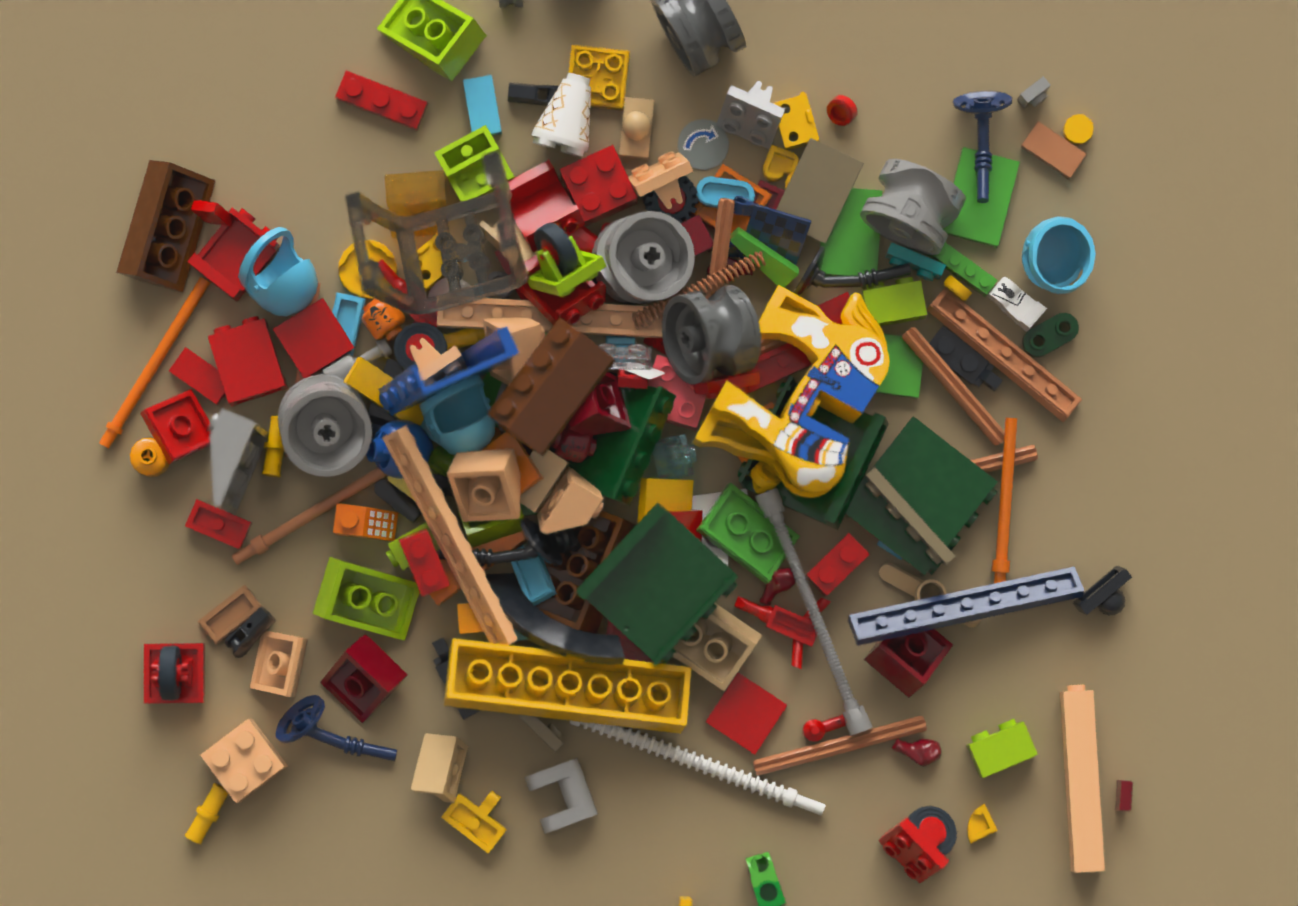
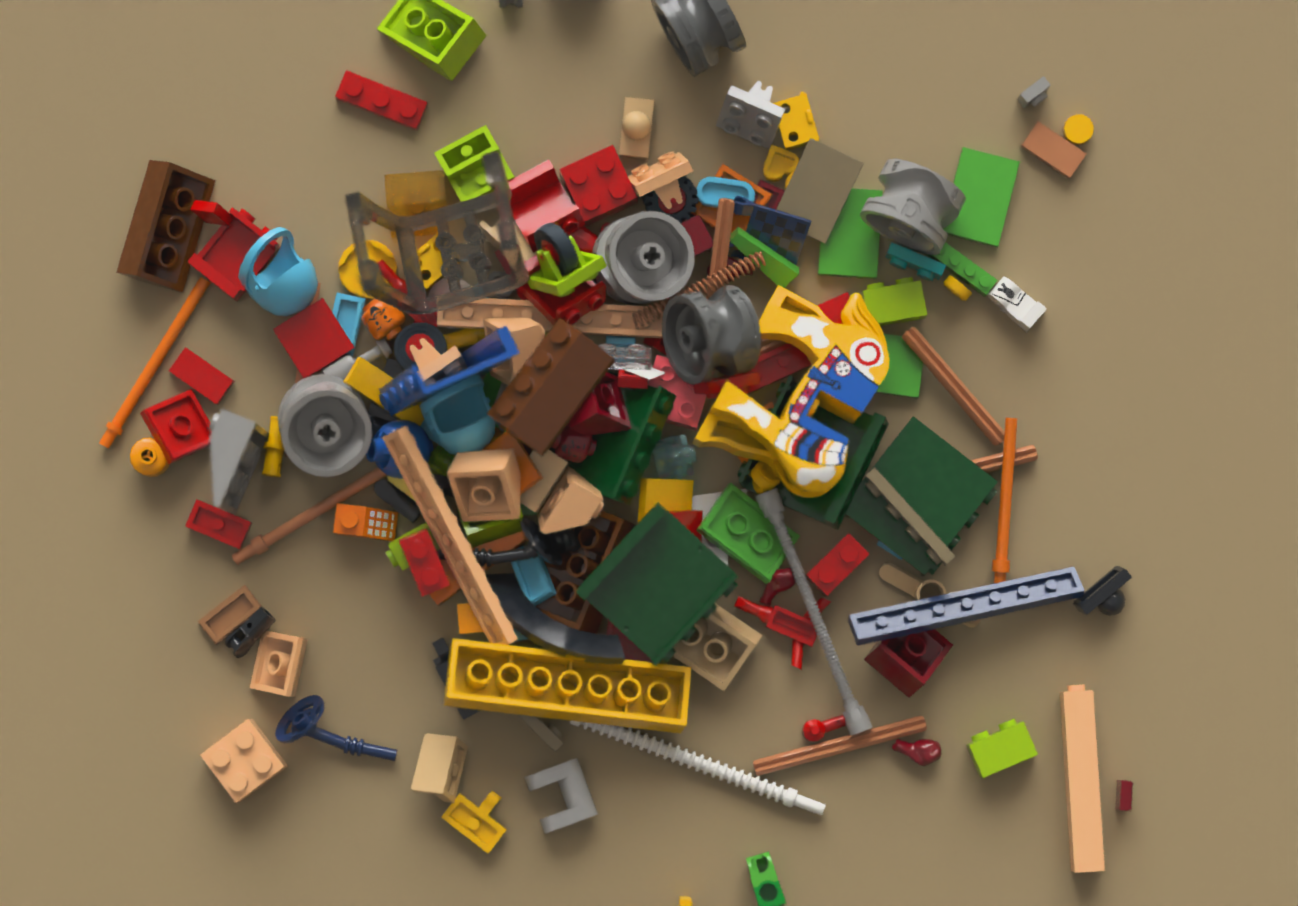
red plate [144,643,205,704] -> none
yellow pin [185,783,229,844] -> none
red panel [207,316,288,407] -> none
lime slope [312,557,420,641] -> none
dark red slope [320,634,408,724] -> none
medium azure tile [463,75,502,135] -> none
black bar [508,82,559,106] -> none
white cone [531,72,591,157] -> none
yellow tile [569,45,630,110] -> none
light grey sticker [678,119,729,170] -> none
red tile [705,672,787,755] -> none
black dish [793,246,911,296] -> none
red tile [826,95,858,126] -> none
red plate [878,806,957,884] -> none
nougat tile [926,287,1082,422] -> none
black hinge [929,325,1003,392] -> none
dark blue dish [953,91,1012,203] -> none
yellow tile [967,804,998,844] -> none
medium azure piece [1021,216,1096,294] -> none
dark green plate [1022,313,1079,358] -> none

